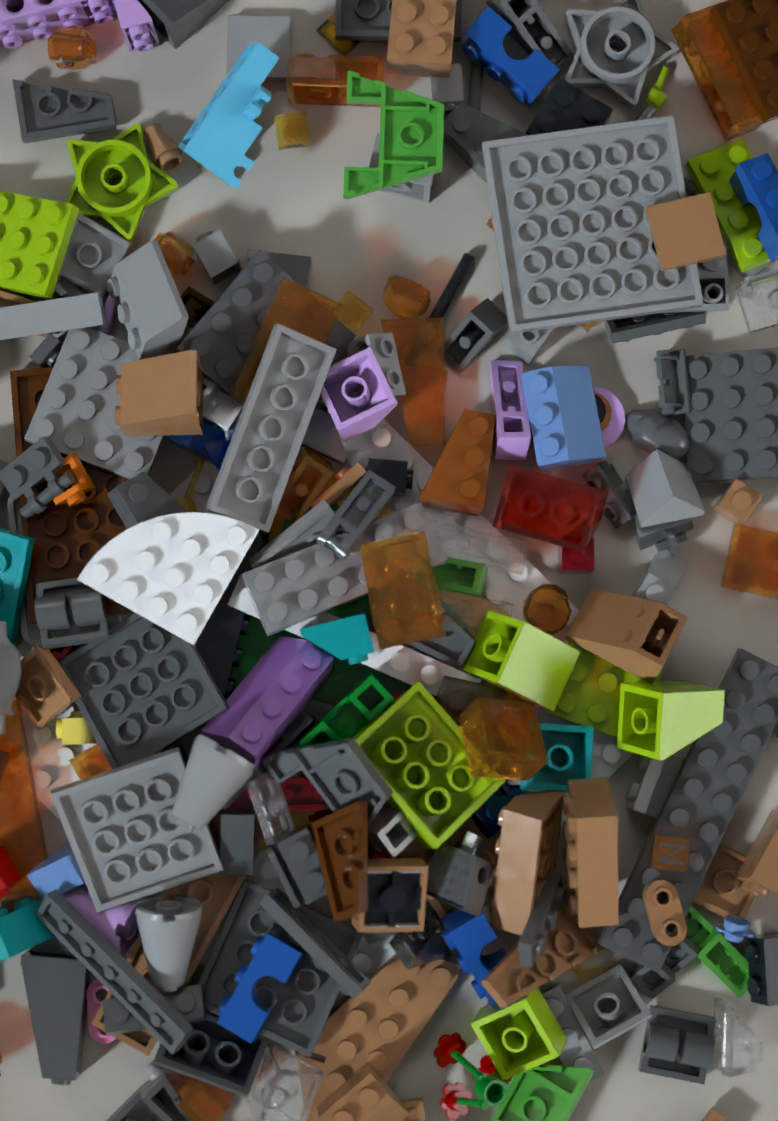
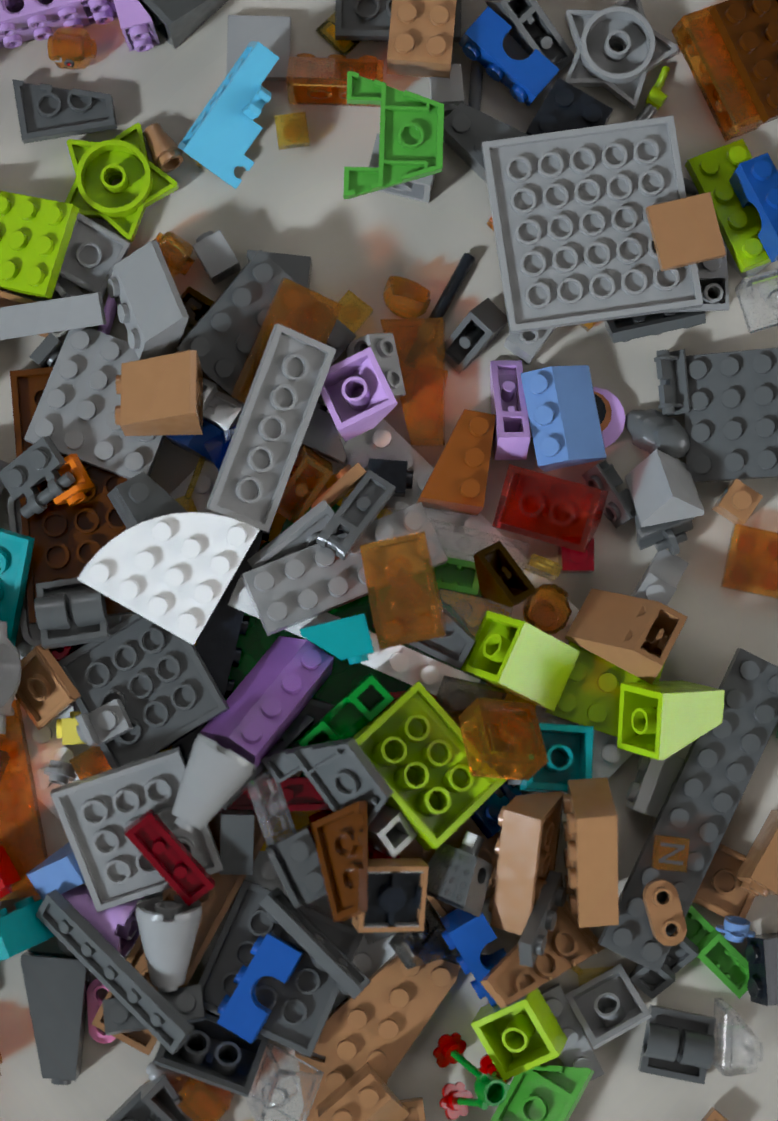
none -> light grey plate [44,760,77,785]
none -> light grey bracket [75,699,134,747]
none -> dark red plate [124,809,215,906]
none -> dark brown slope [473,541,538,608]
none -> clear yellow tile [524,554,562,581]

